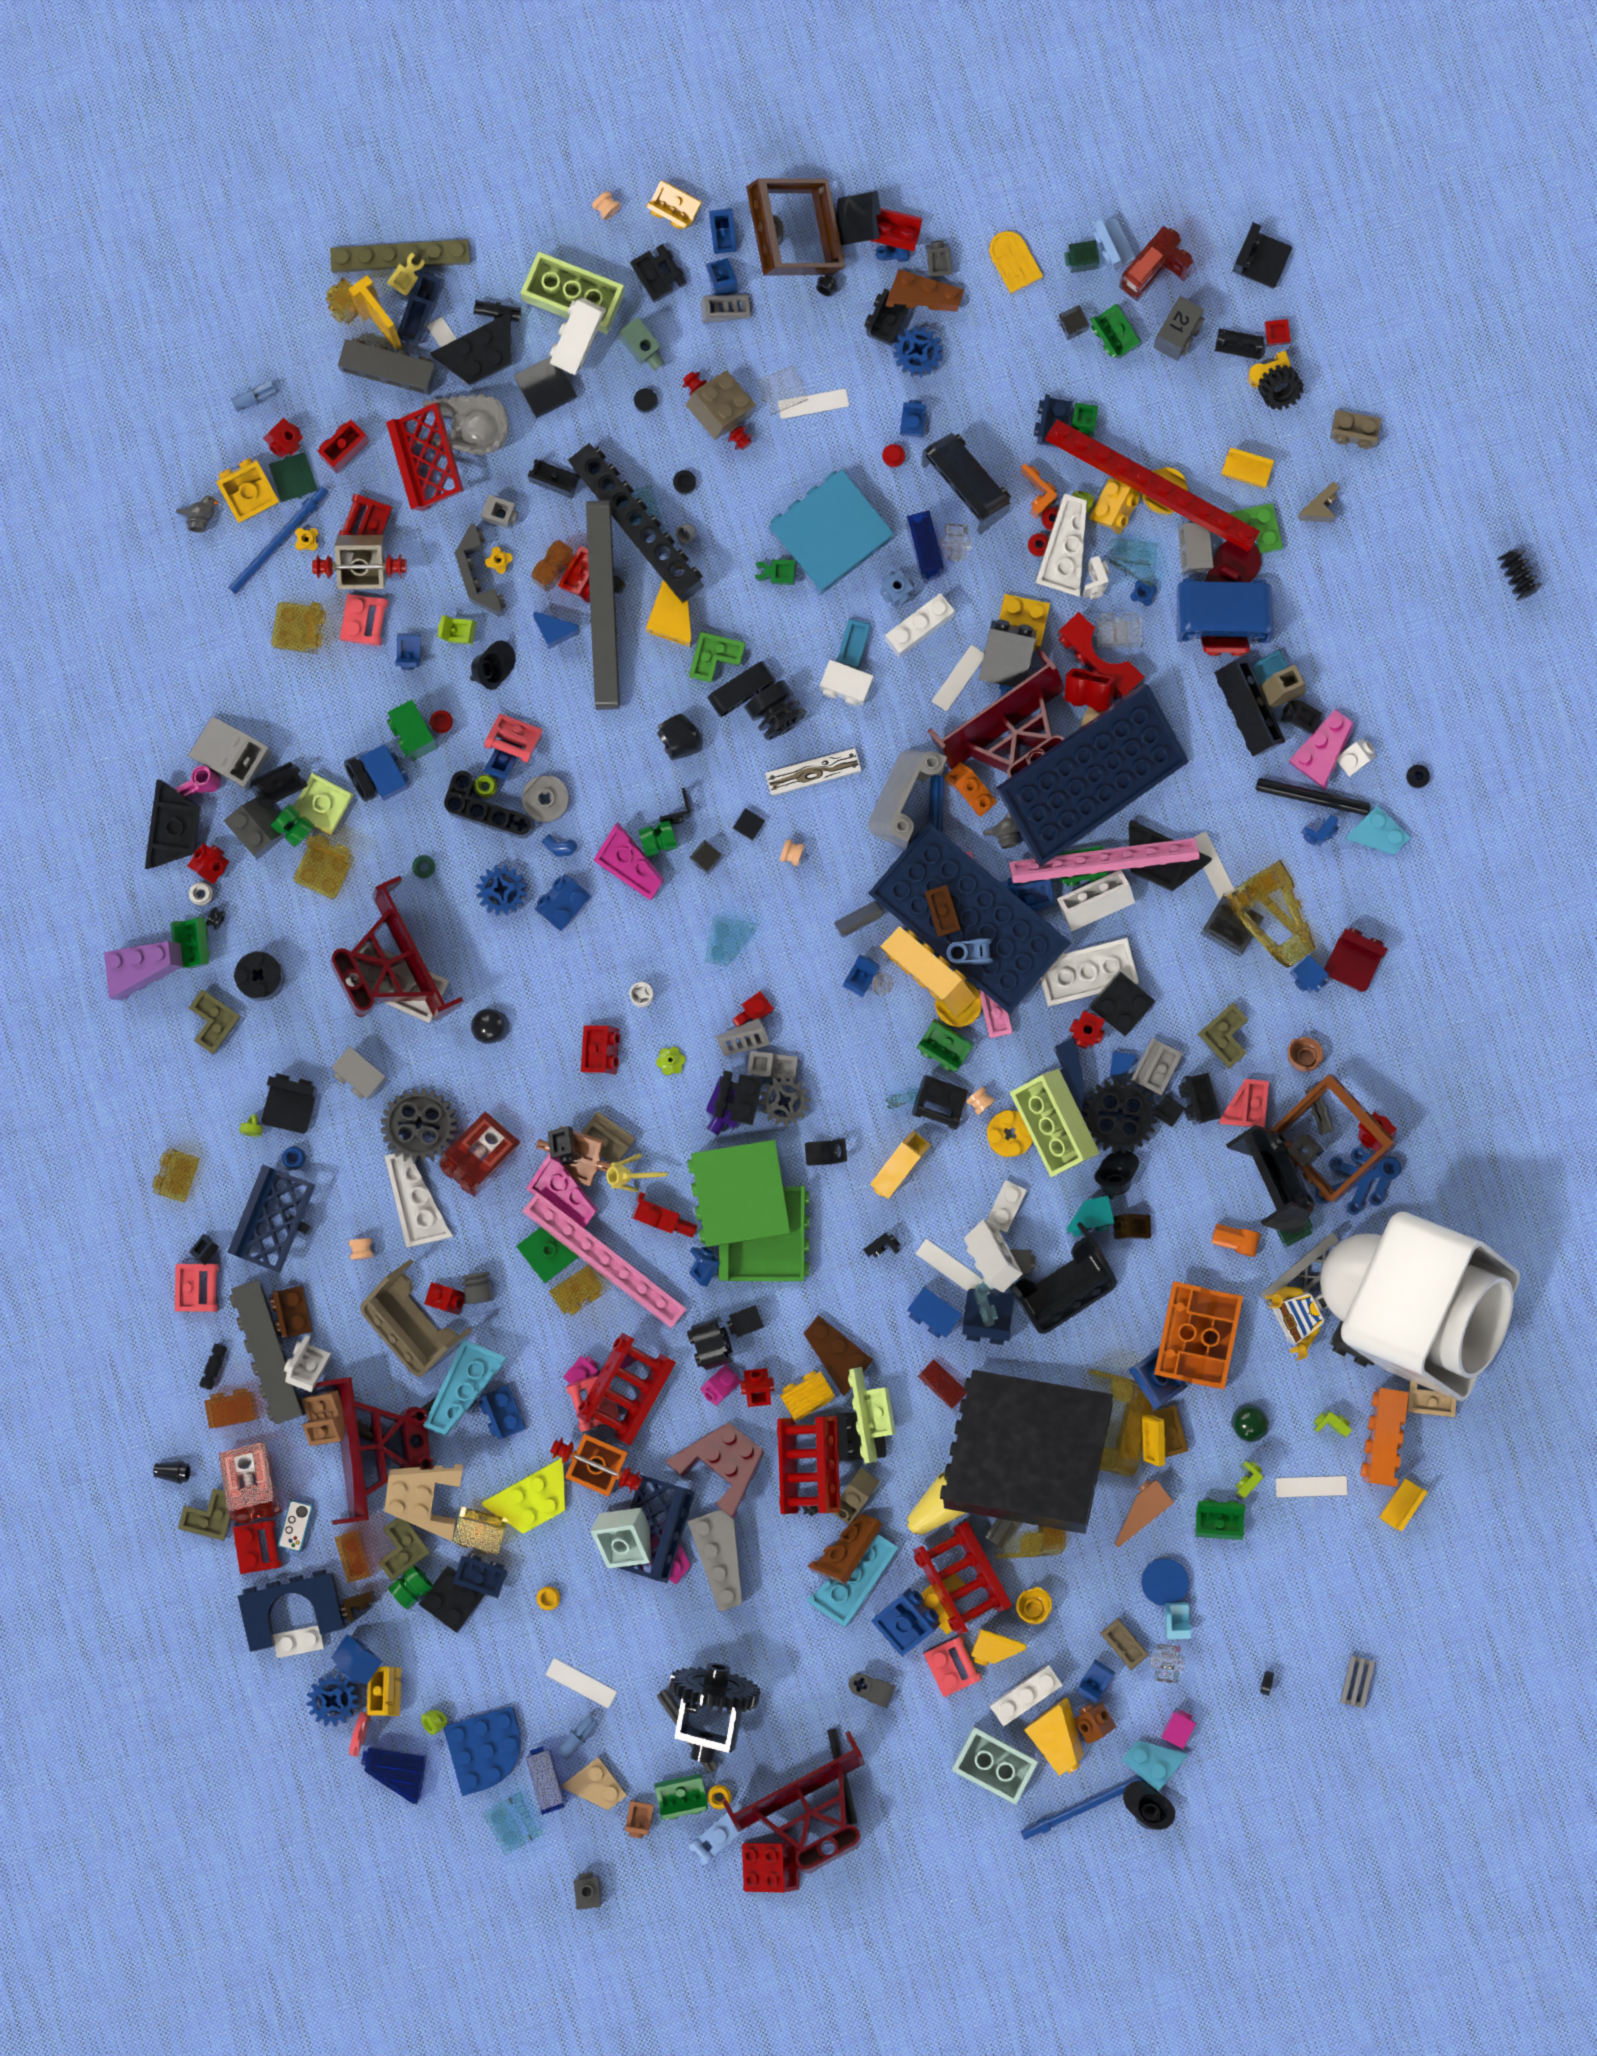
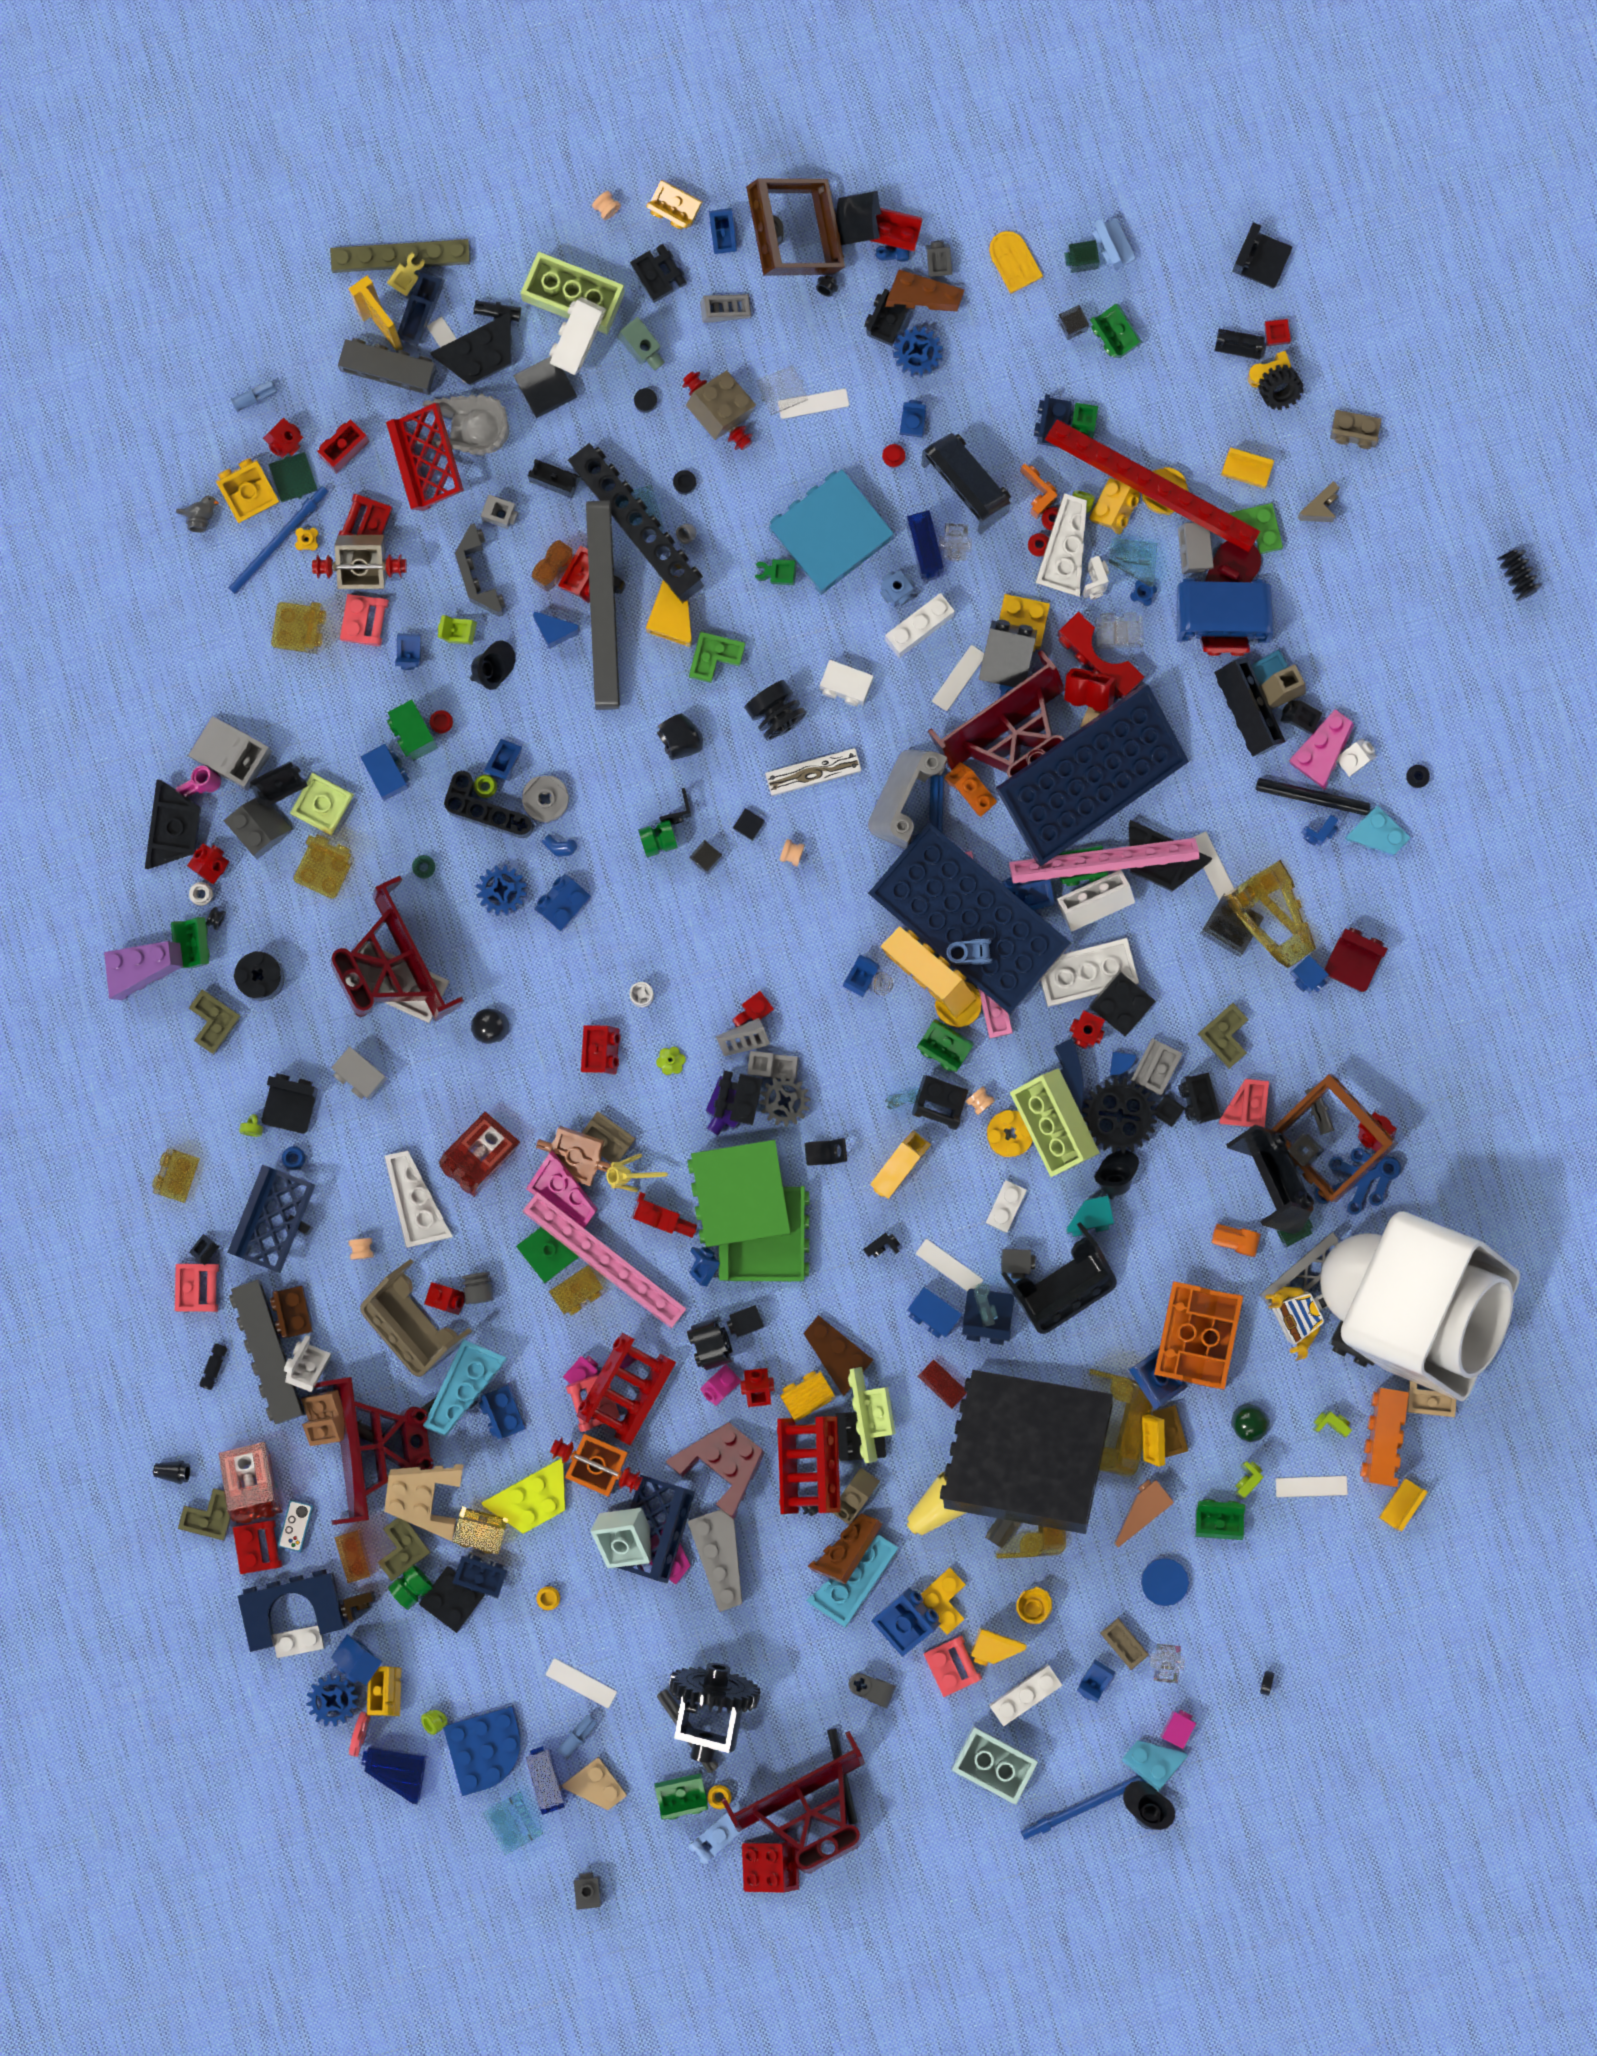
clear orange brick [204,1388,259,1429] -> none
green wheel [270,803,315,847] -> none
clear yellow brick [325,278,358,325] -> none
black plate [344,757,377,802] -> none
dark grey gear [381,1088,457,1164] -> none
coral plate [484,713,543,763] -> none
yellow plate [485,547,513,574] -> none
black bracket [548,1126,582,1165] -> none
dark pink wing [593,822,664,900] -> none
nougat bracket [625,1800,654,1838] -> none
clear light blue wing [705,916,758,967] -> none
blue slope [706,258,738,295] -> none
black beam [707,661,776,717] -> none
dark grey slope [834,902,883,938] -> none
dark azure tile [837,618,871,670] -> none
red fence [913,1521,1012,1635] -> none
reddish brown plate [925,885,961,938] -> none
white brick [964,1219,1022,1293] -> none
dark grey animal [983,812,1019,849] -> none
yellow slope [1024,1697,1084,1776] -> none
dark orange brick [1074,1702,1117,1744] -> none
dark brown bracket [1113,1213,1151,1240] -> none
clear red brick [1119,226,1194,301] -> none
dark grey brick [1153,296,1205,361] -> none
medium azure panel [1164,1602,1191,1640] -> none
nougat hair [1287,1036,1324,1072] -> none
light grey tile [1340,1655,1375,1708] -> none

